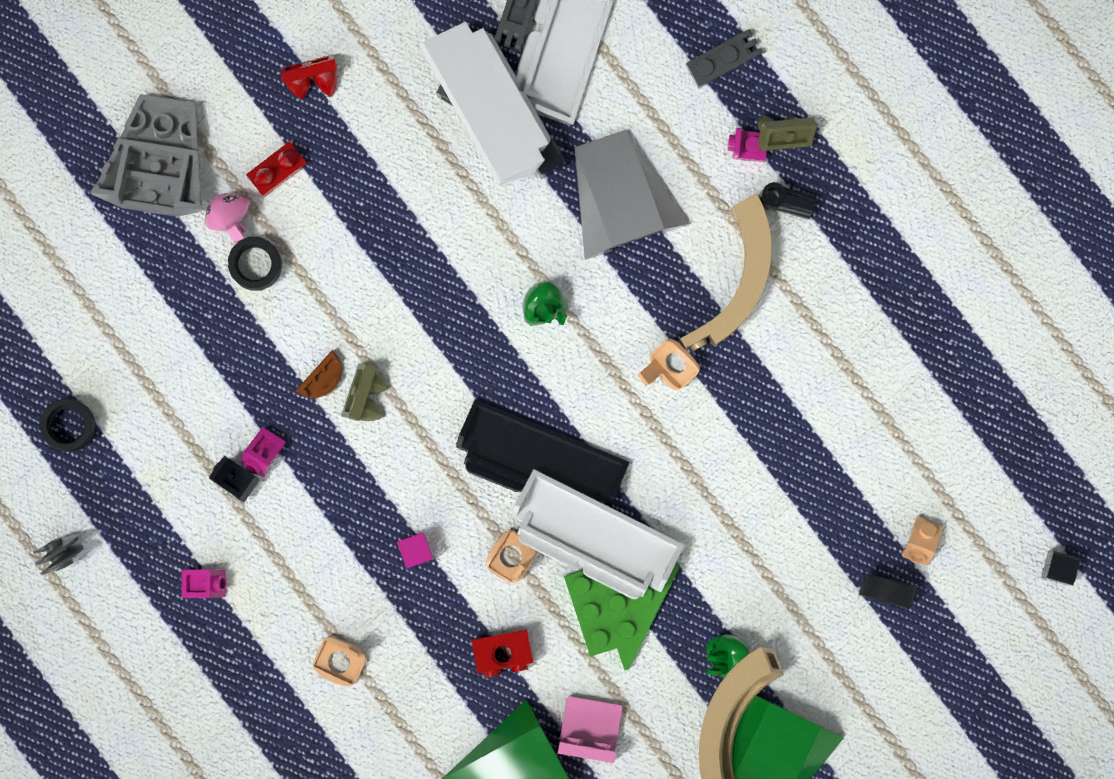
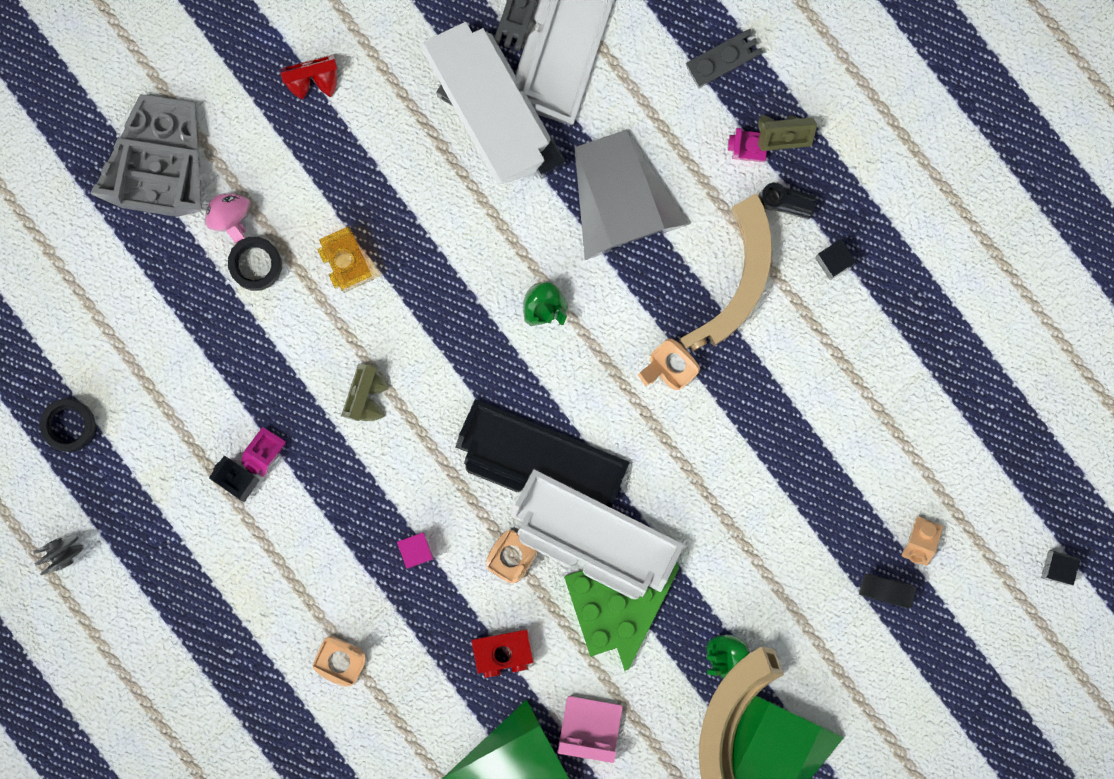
dark pink bracket [182,569,227,598] -> none
red tile [246,141,307,198] -> none
dark orange tile [295,349,342,399] -> none
none -> clear yellow brick [317,226,374,293]
none -> black piece [815,239,856,280]

